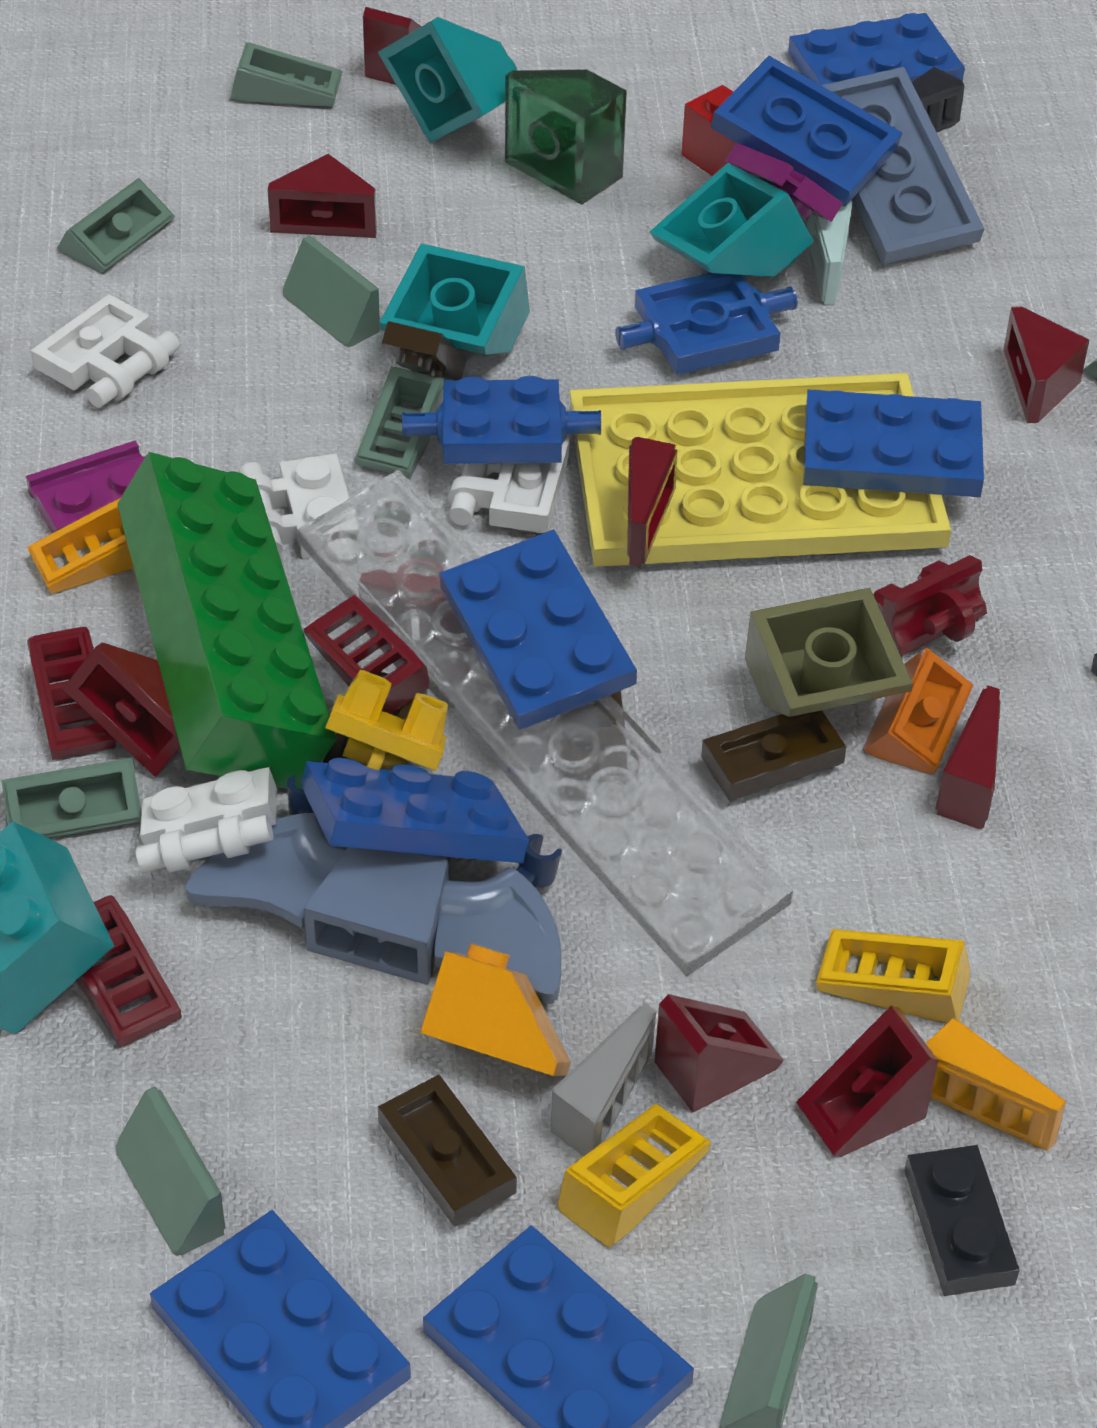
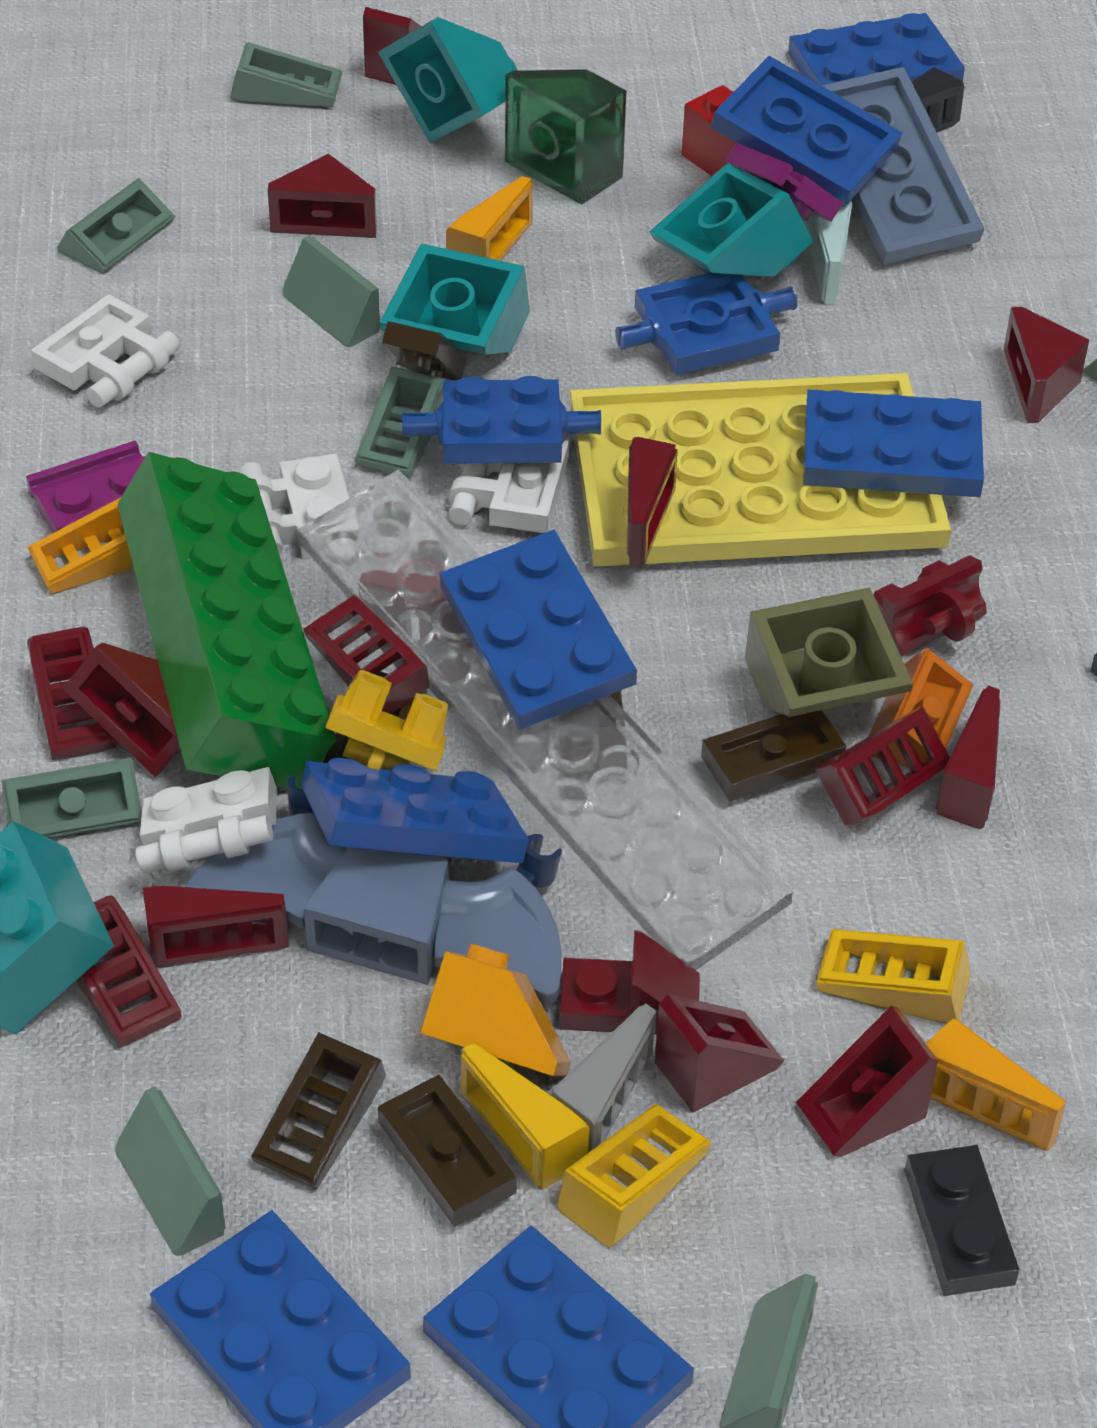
none -> dark red slope [143,886,289,967]
none -> dark brown slope [251,1032,386,1190]
none -> light orange slope [446,176,533,261]
none -> yellow slope [461,1042,590,1190]
none -> dark red slope [559,930,700,1035]
none -> dark red slope [814,707,950,825]

